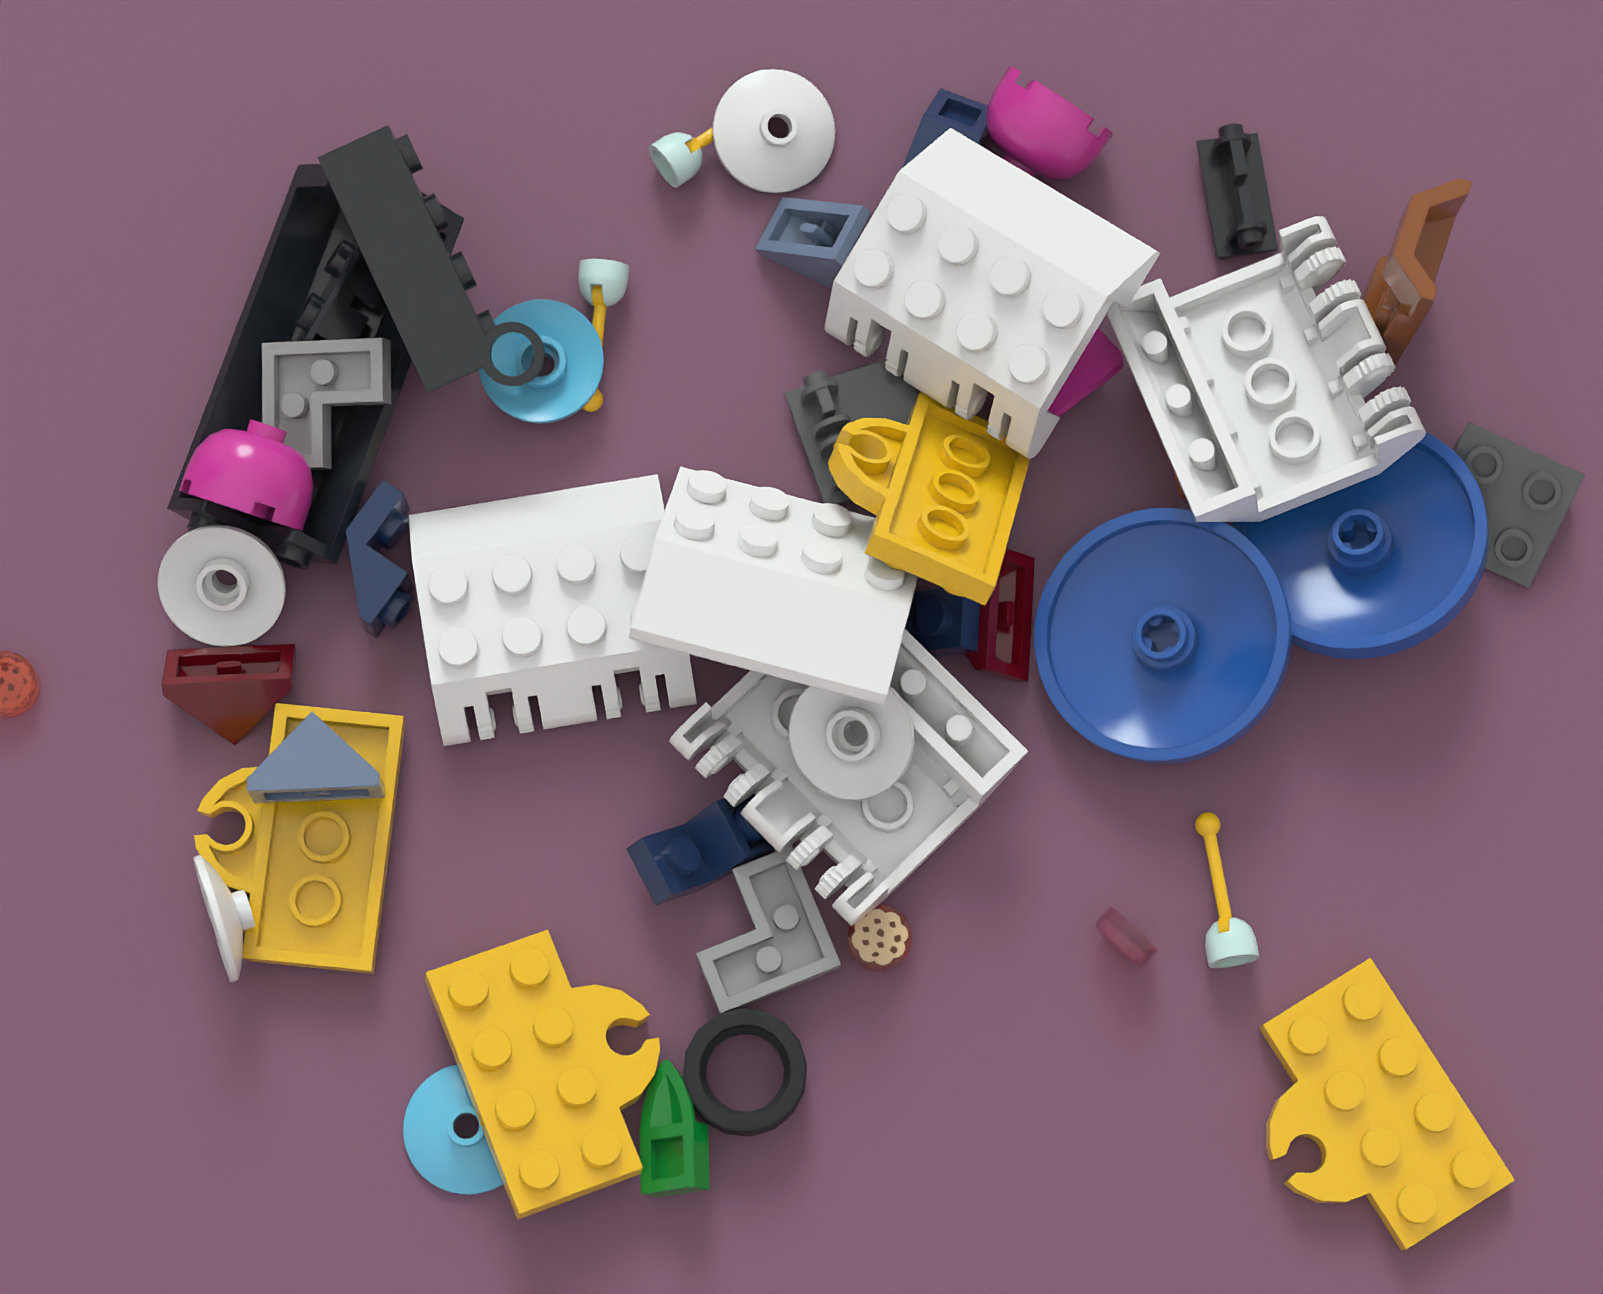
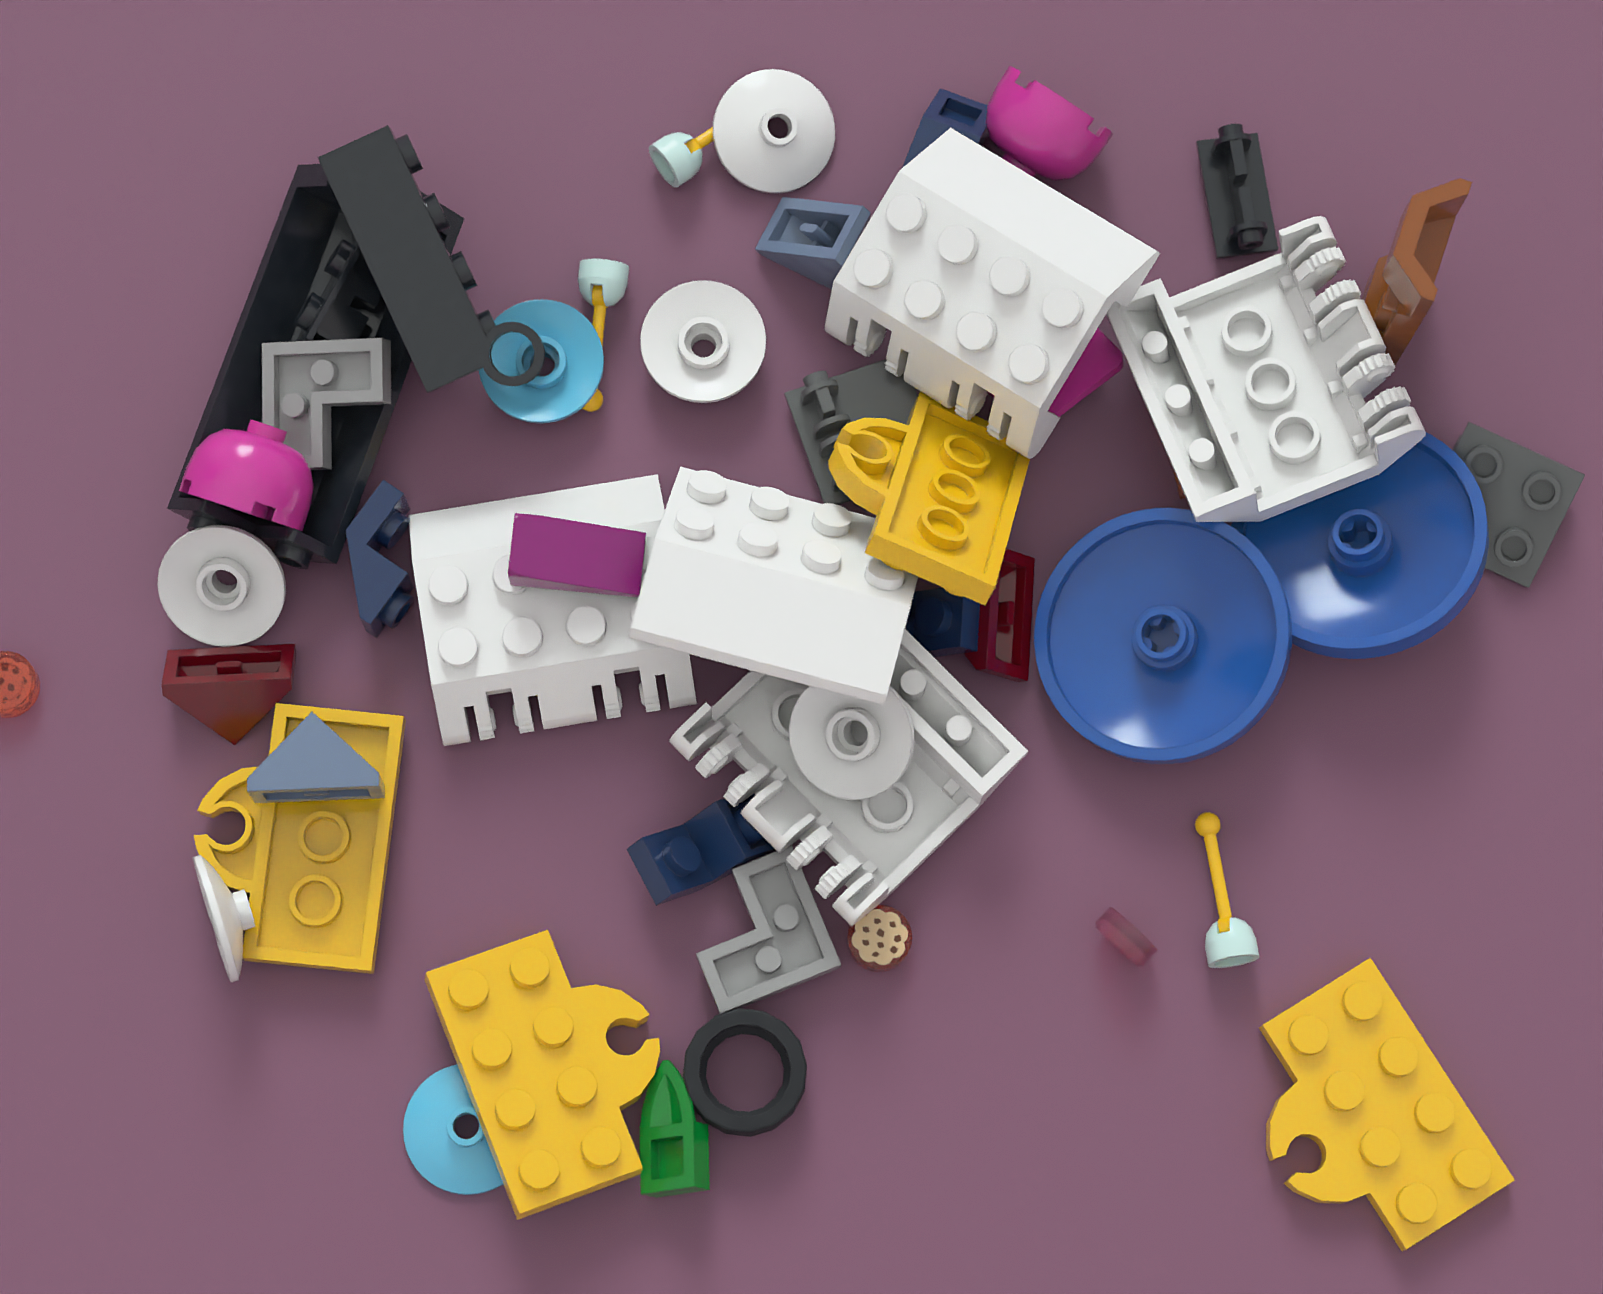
none -> magenta slope [508,513,646,597]
none -> white dish [640,280,766,403]

